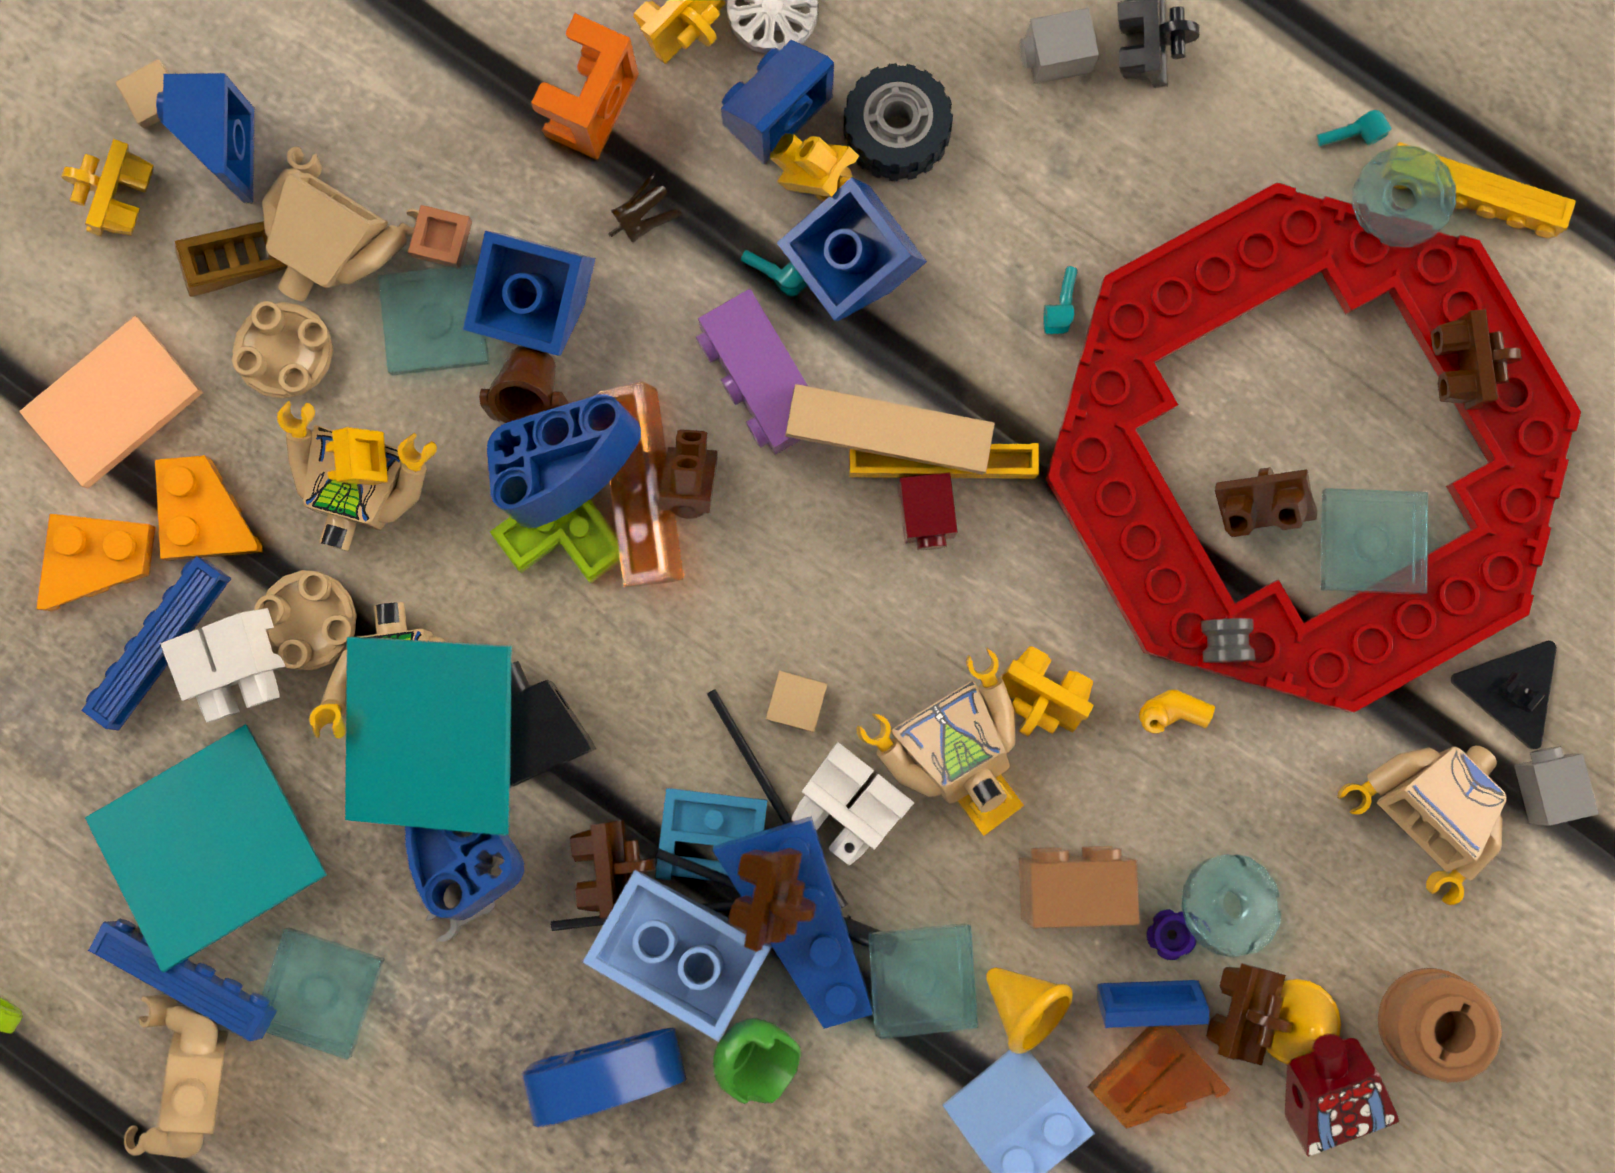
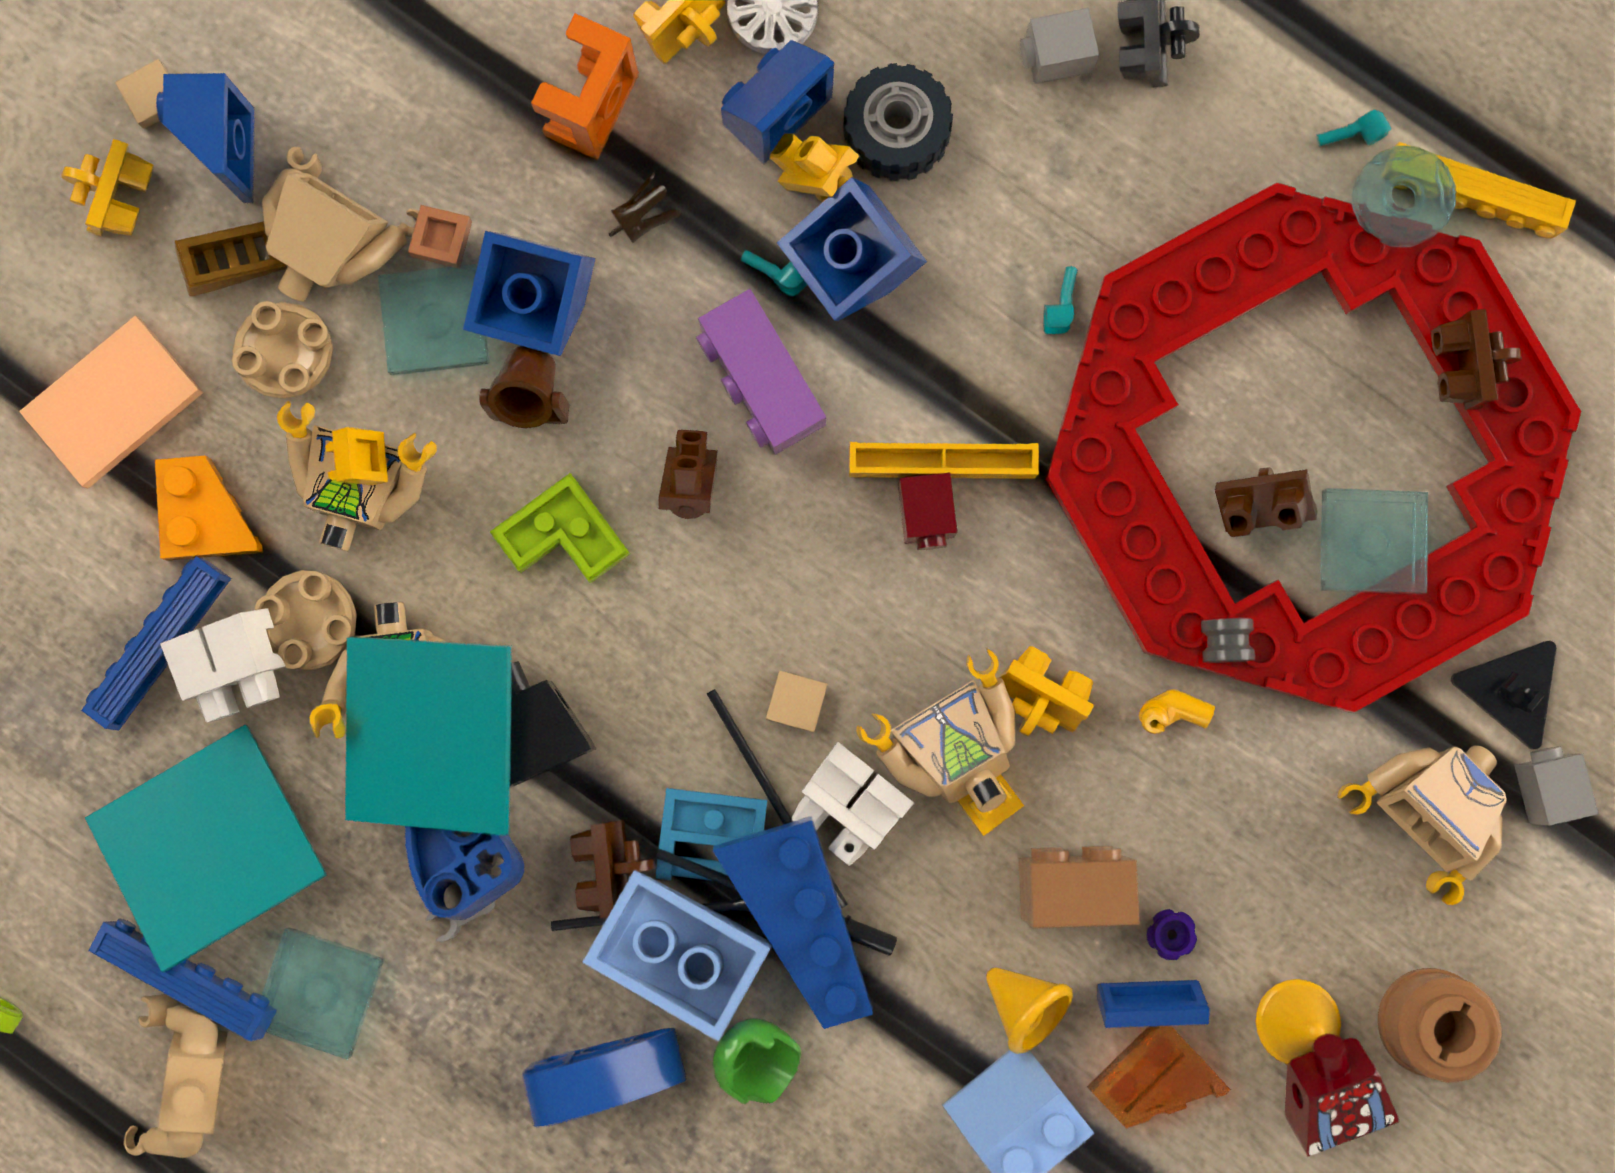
light orange wing [36,514,156,611] -> none
blue beam [487,394,641,528] -> none
clear orange slope [597,381,684,587] -> none
reddish brown hips [728,847,816,952] -> none
tan tile [785,384,995,474] -> none
clear light blue tile [868,923,978,1039] -> none
clear light blue tile [1181,854,1281,958] -> none
reddish brown hips [1206,963,1293,1065] -> none

